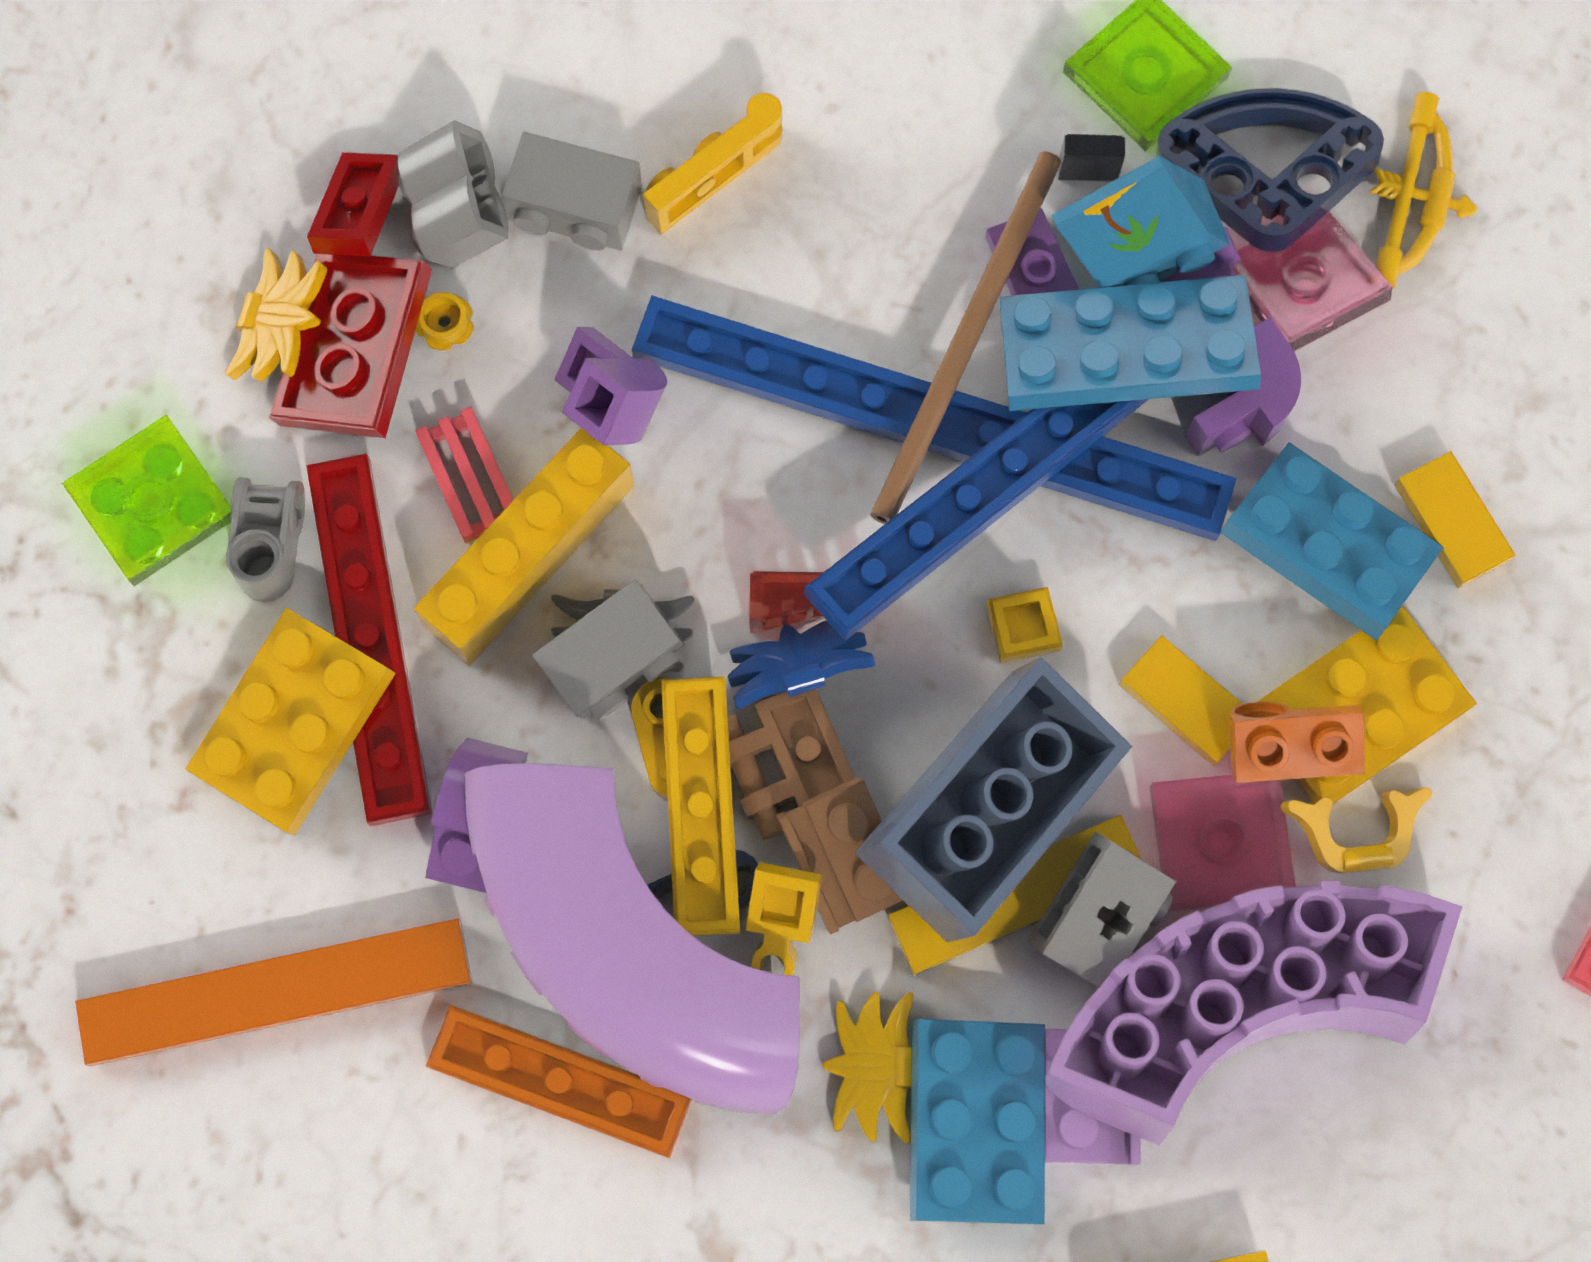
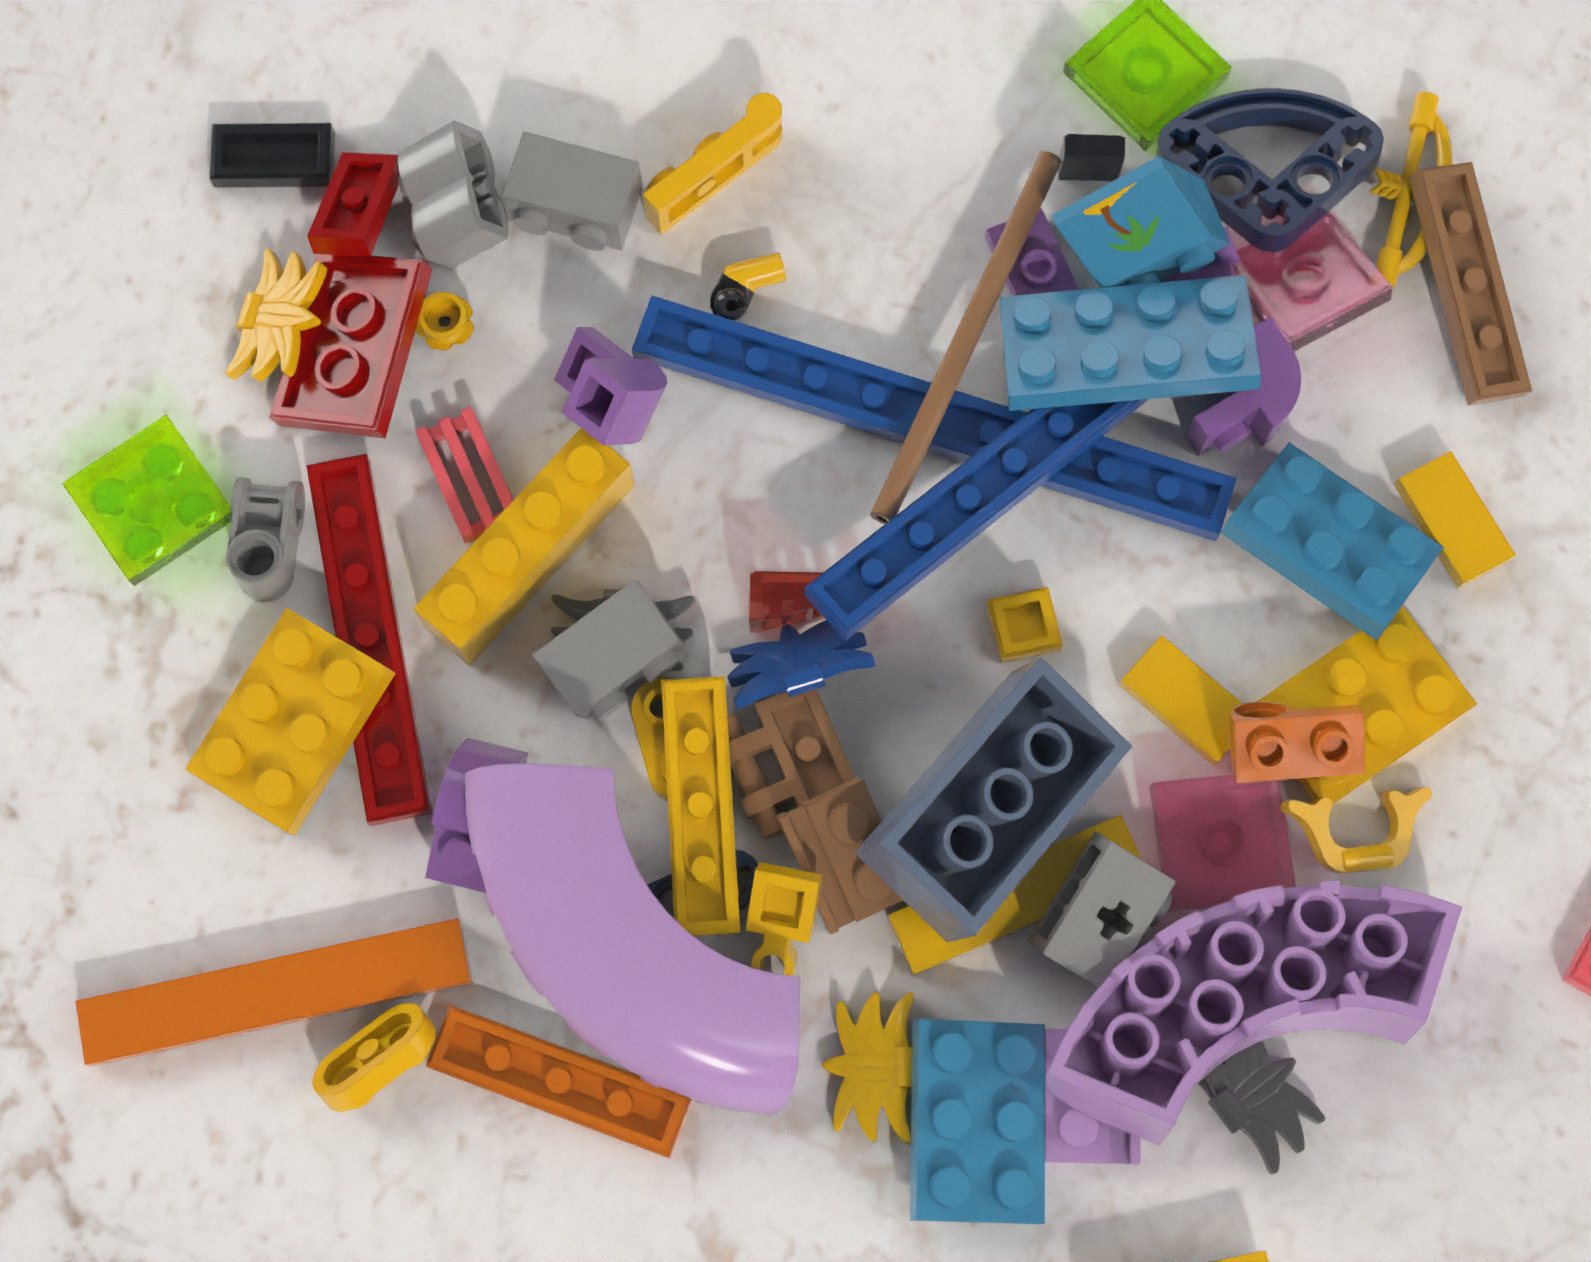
none -> black tile [210,123,335,188]
none -> yellow plate [312,1003,436,1112]
none -> arm [710,252,786,321]
none -> dark grey piece [1203,1041,1325,1175]
none -> medium nougat tile [1409,162,1532,406]

